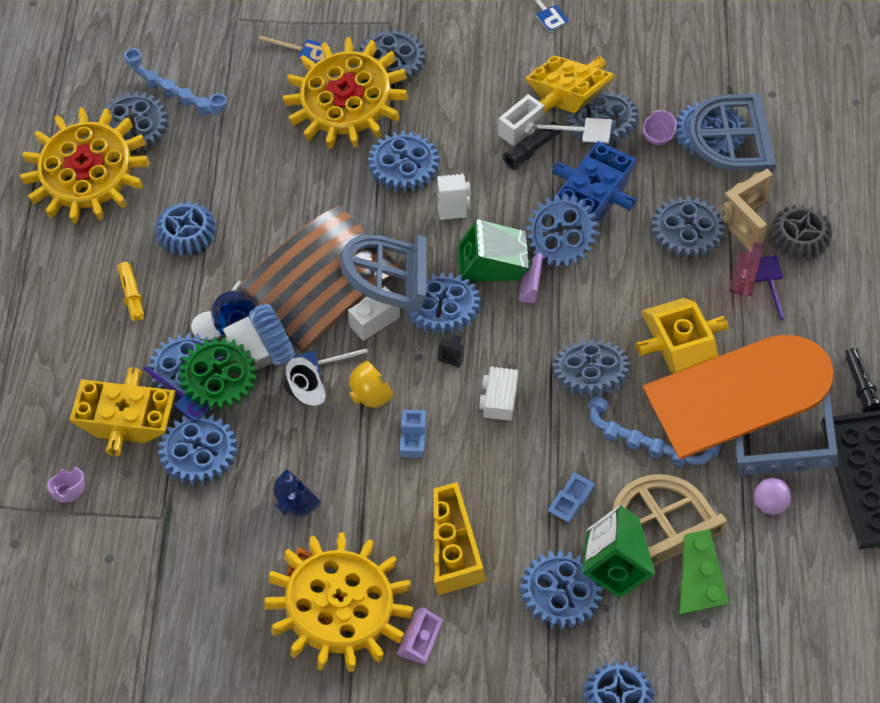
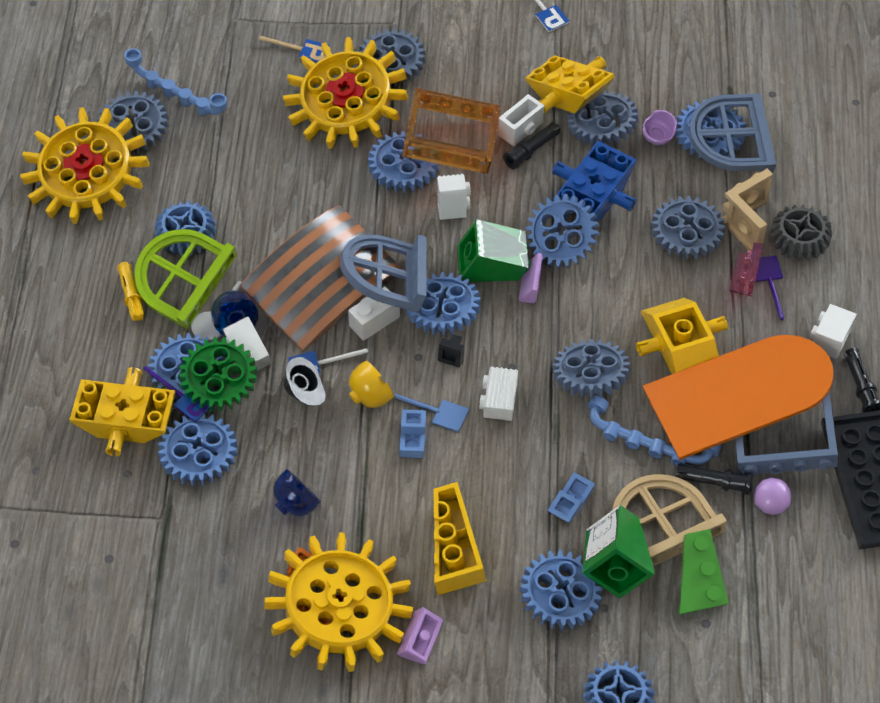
lavender hair [47,467,85,503] -> none
medium blue gear [249,303,295,366] -> none
white piece [537,118,612,144] -> none
none -> lime window [135,229,238,330]
none -> medium blue piece [393,393,469,433]
none -> clear orange window [402,88,501,174]
none -> black pin [676,463,752,495]
none -> white brick [809,304,857,359]

